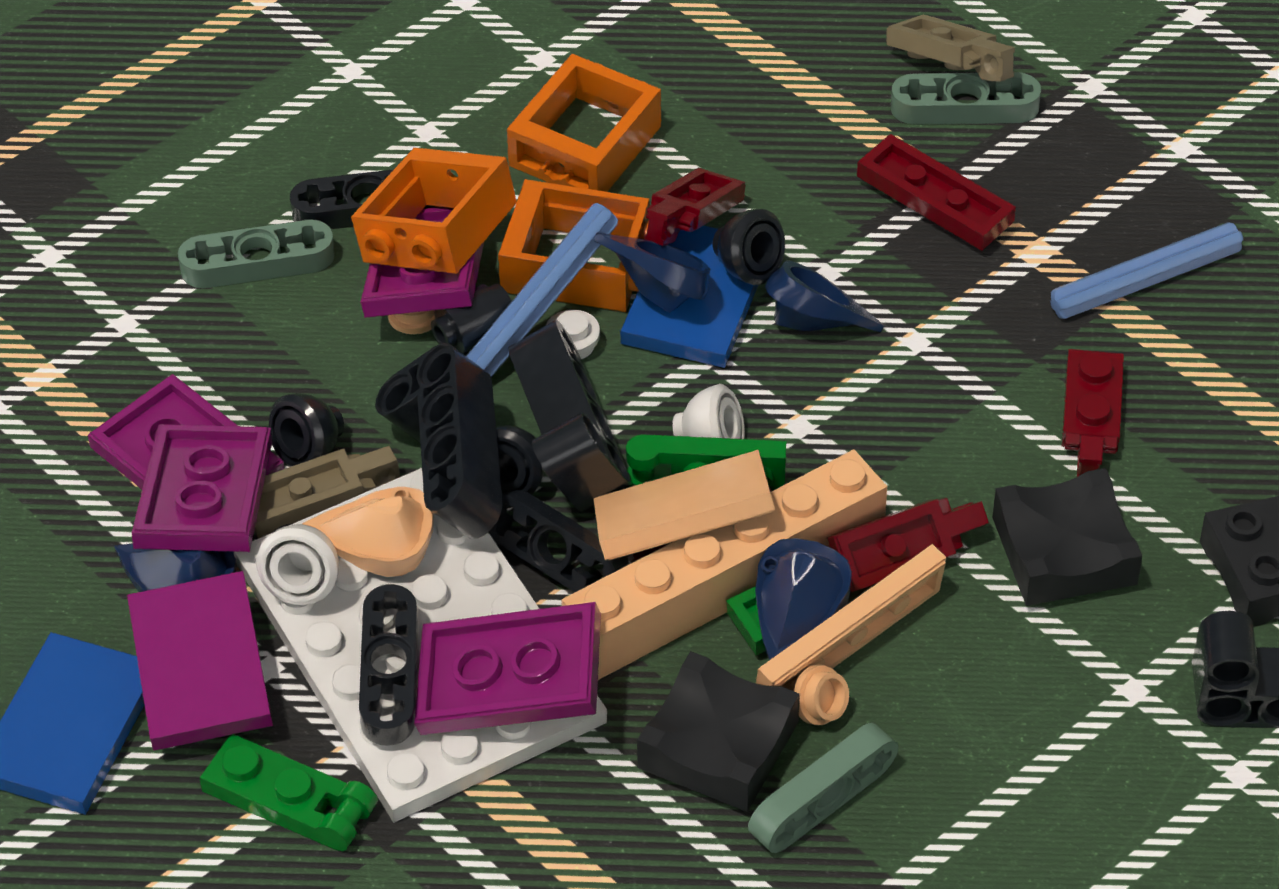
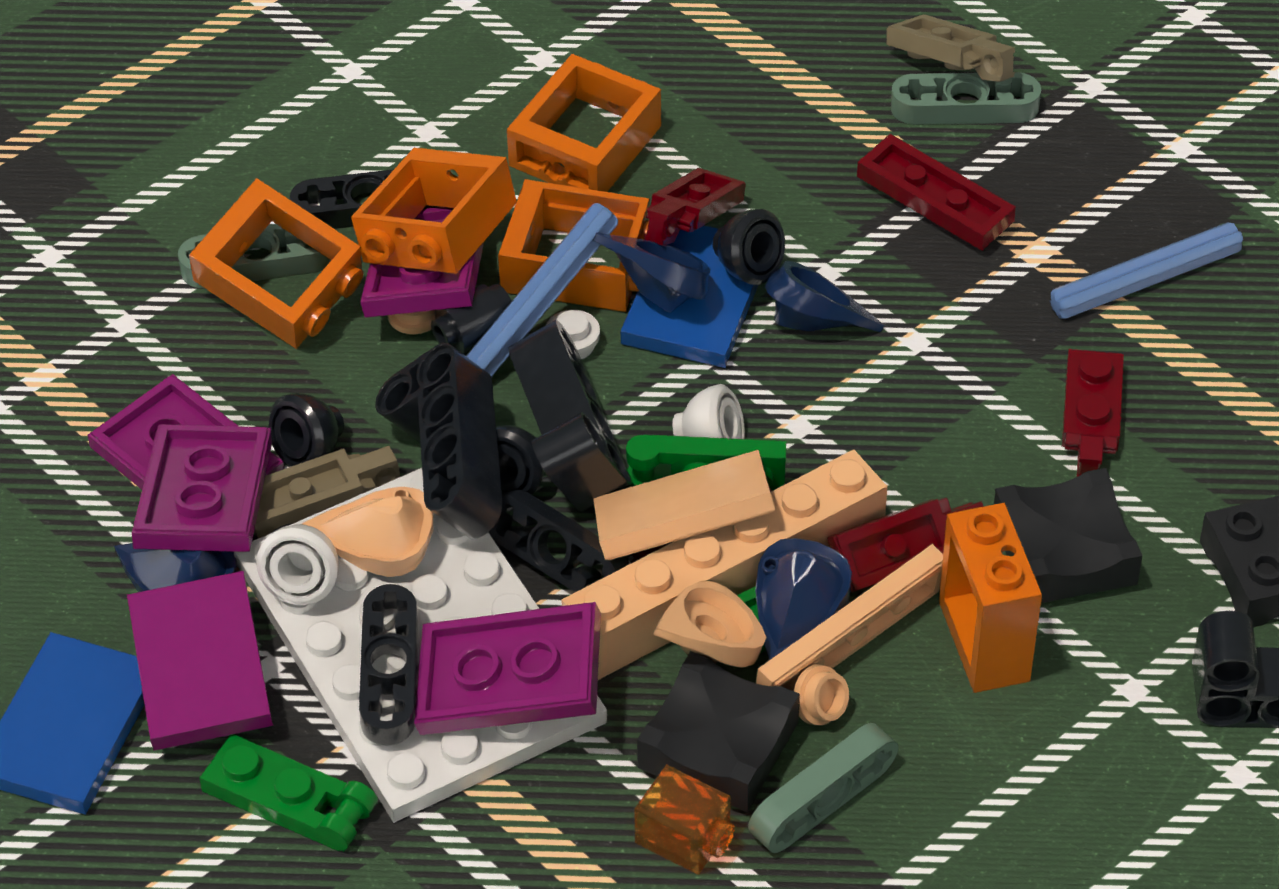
none -> orange window [189,178,364,349]
none -> clear orange brick [634,764,735,875]
none -> light nougat piece [653,581,766,668]
none -> orange window [939,502,1042,693]

